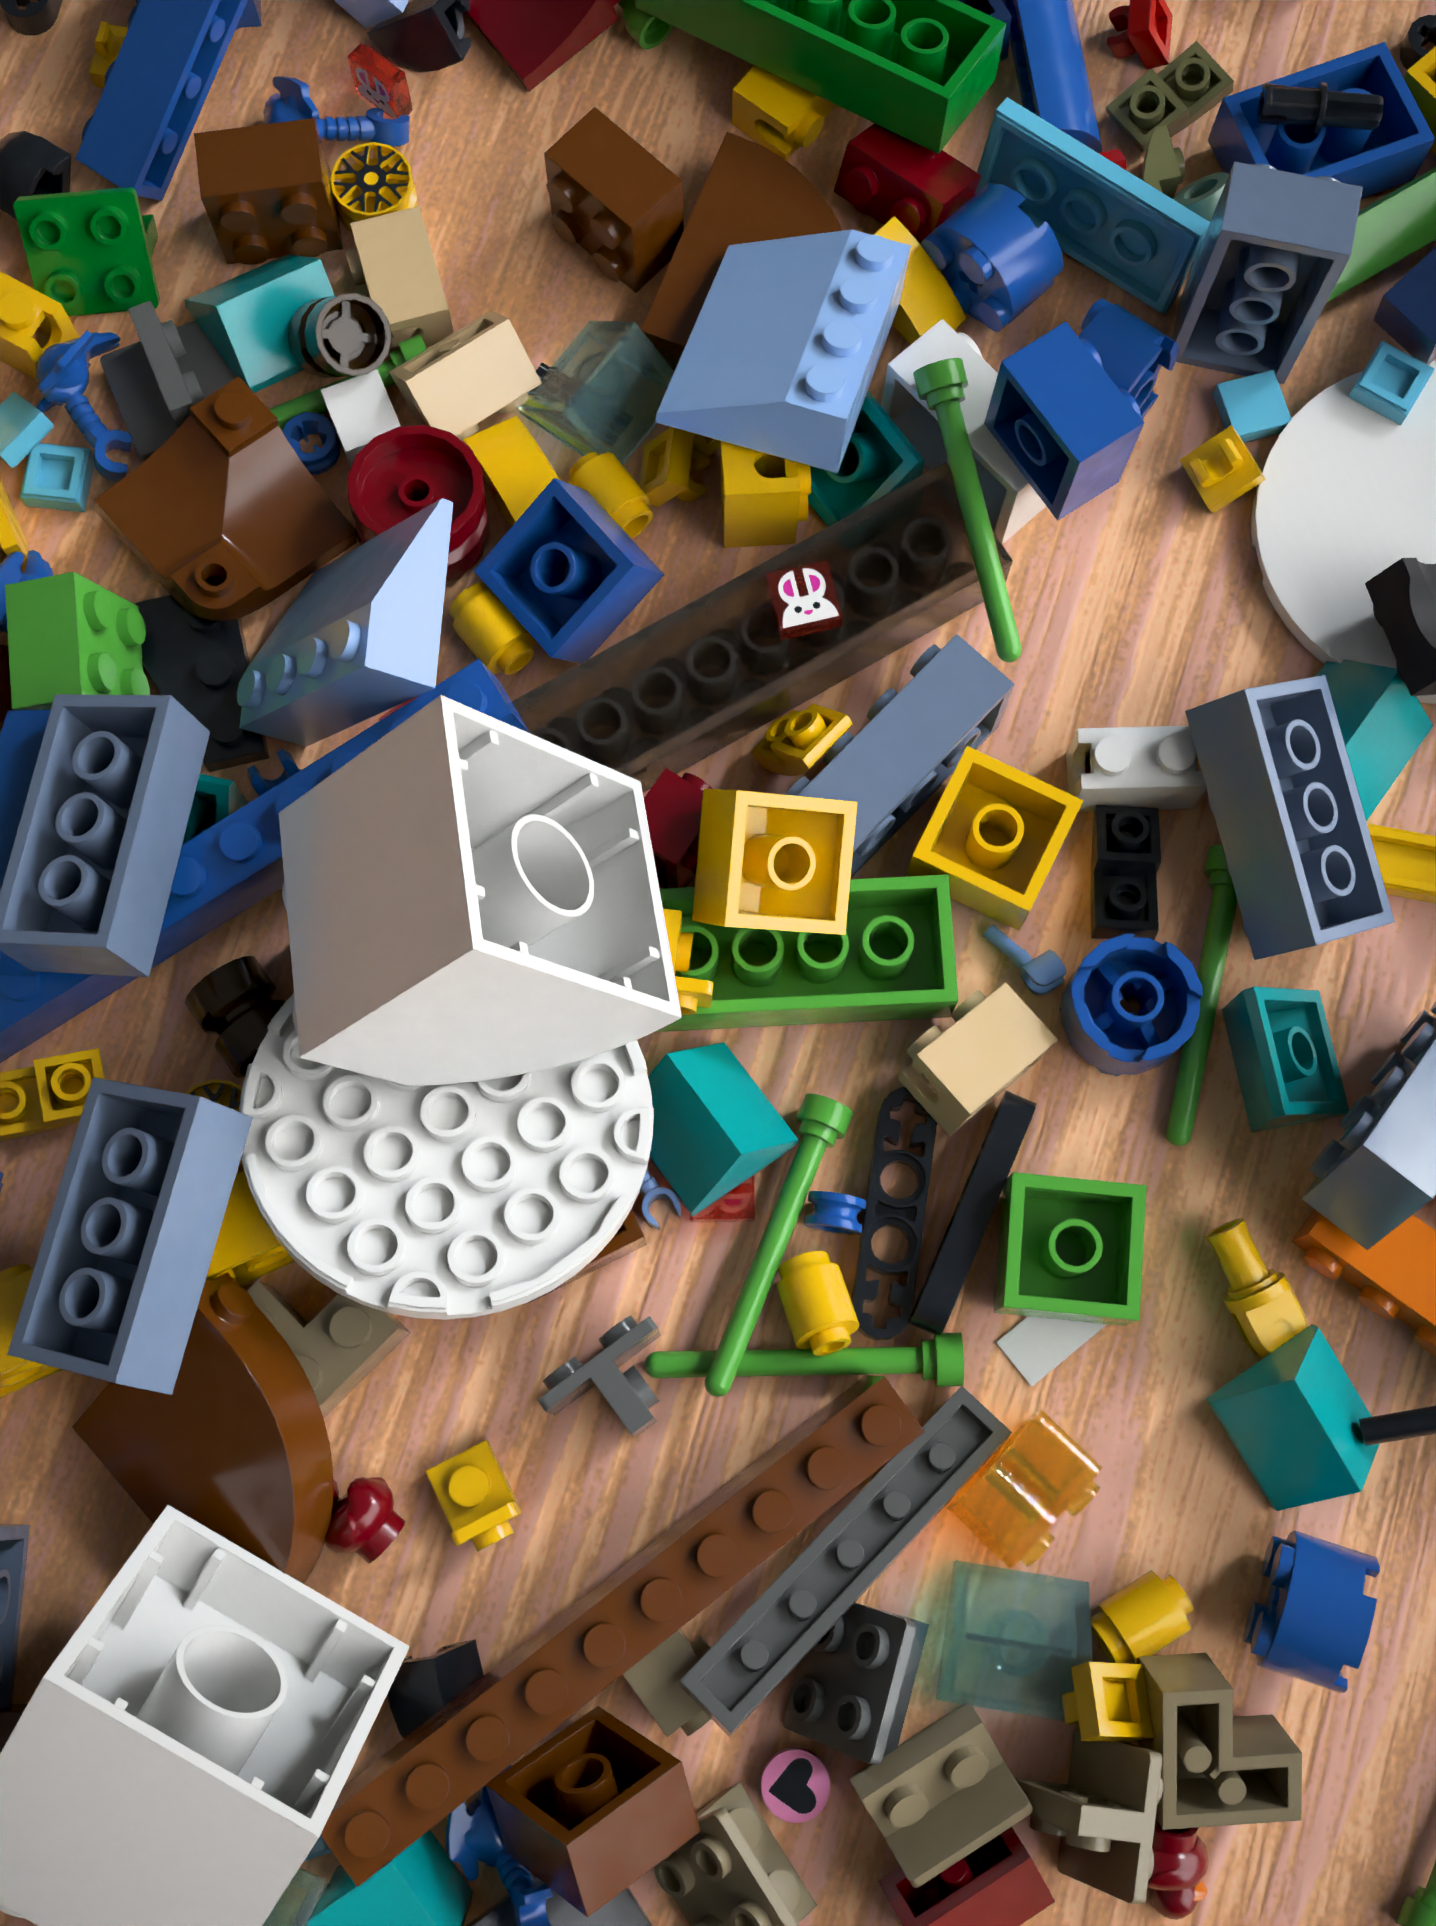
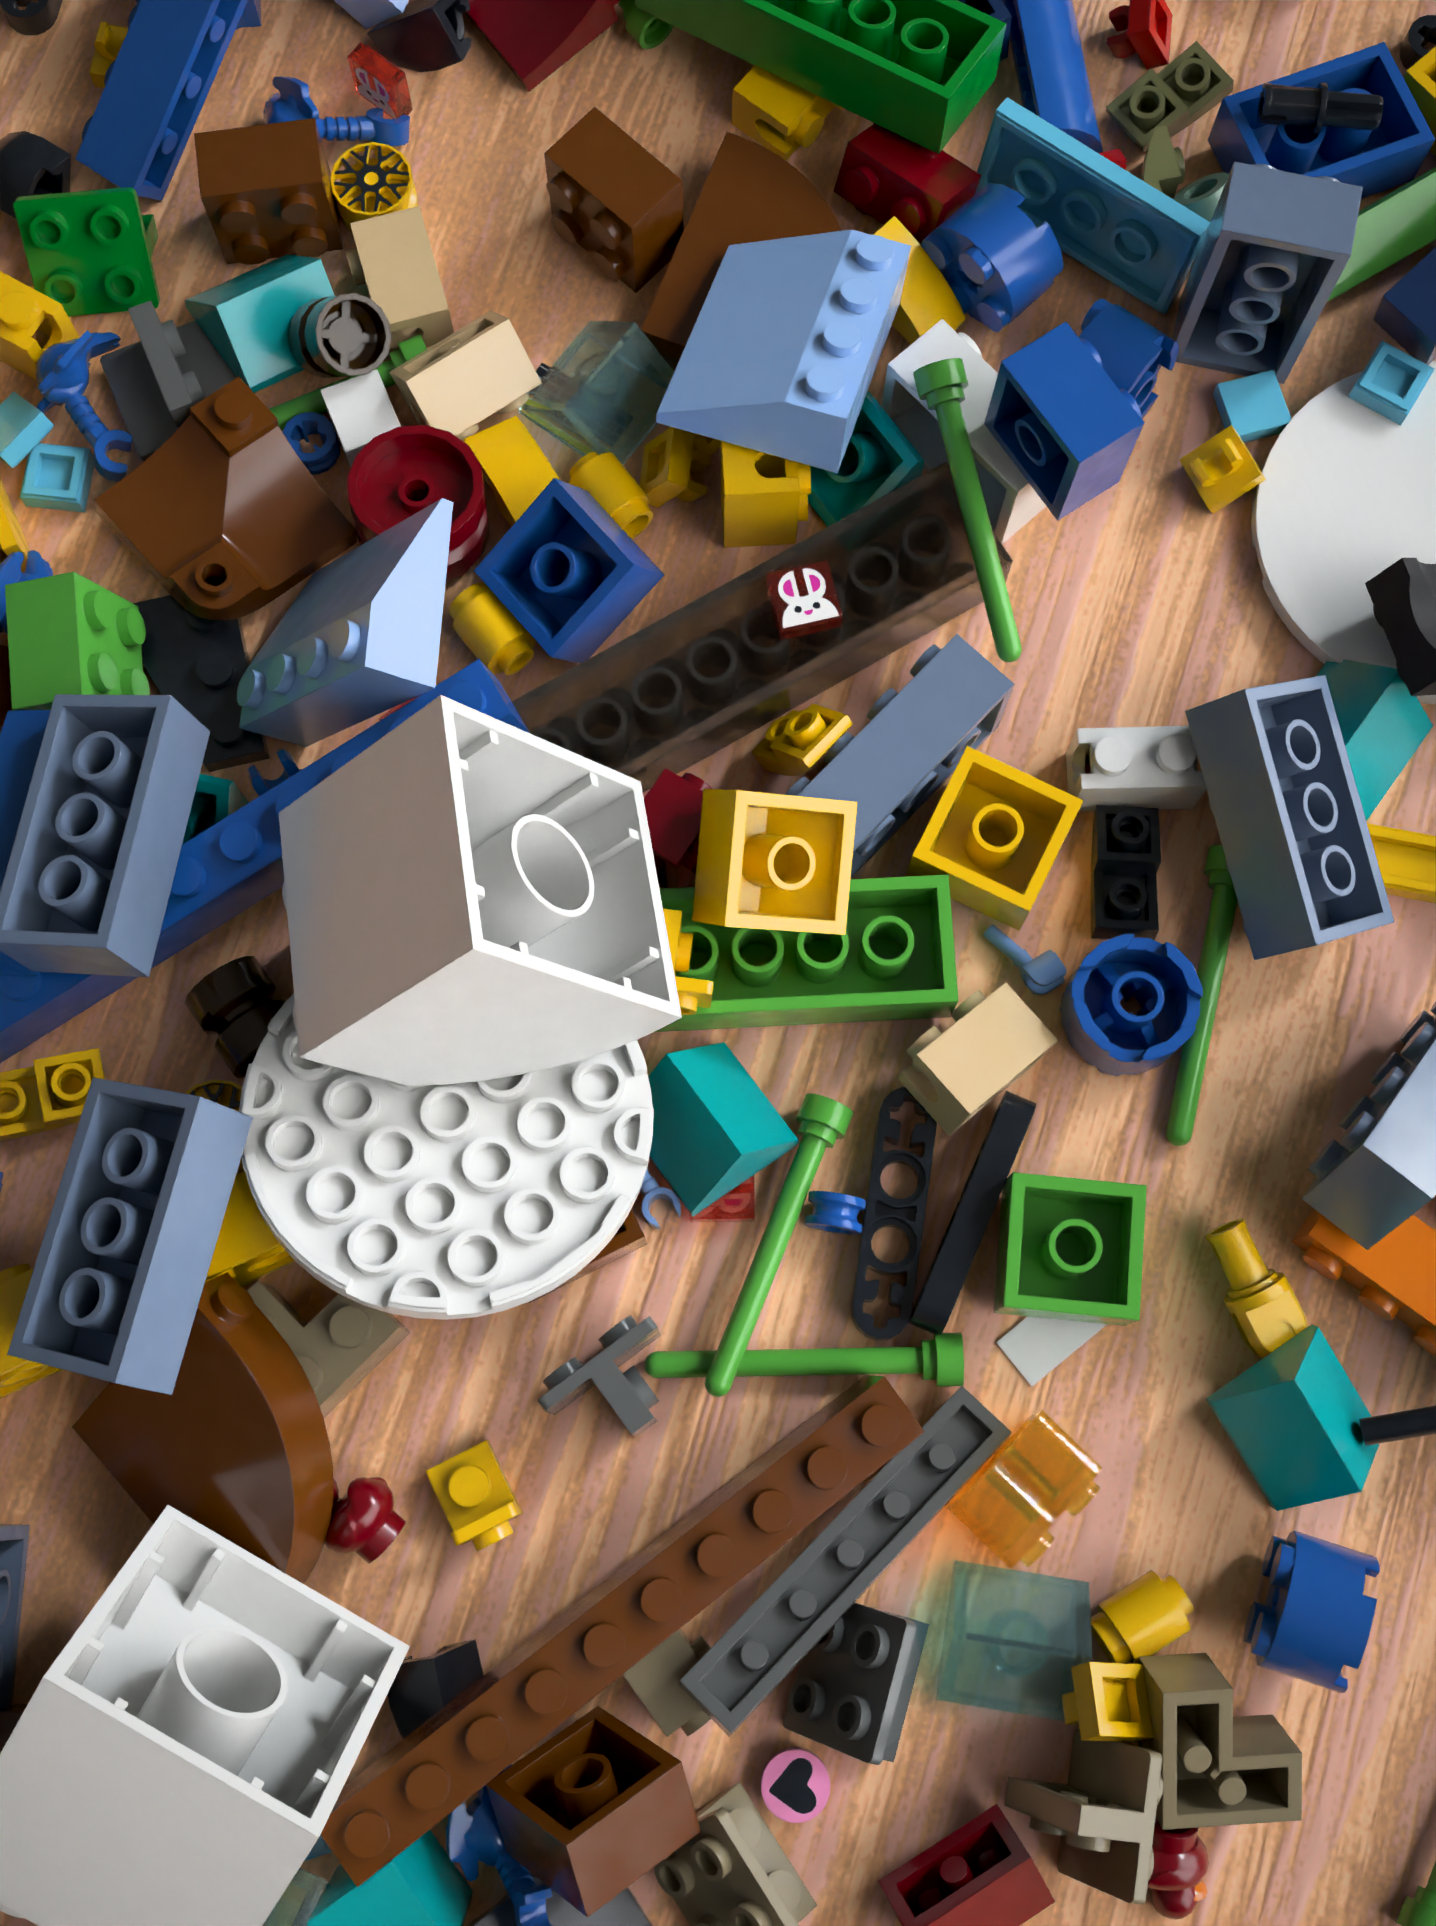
yellow brick [777,1251,859,1356] -> none
dark tan bracket [849,1702,1033,1888] -> none
teal slope [1222,987,1349,1133] -> none

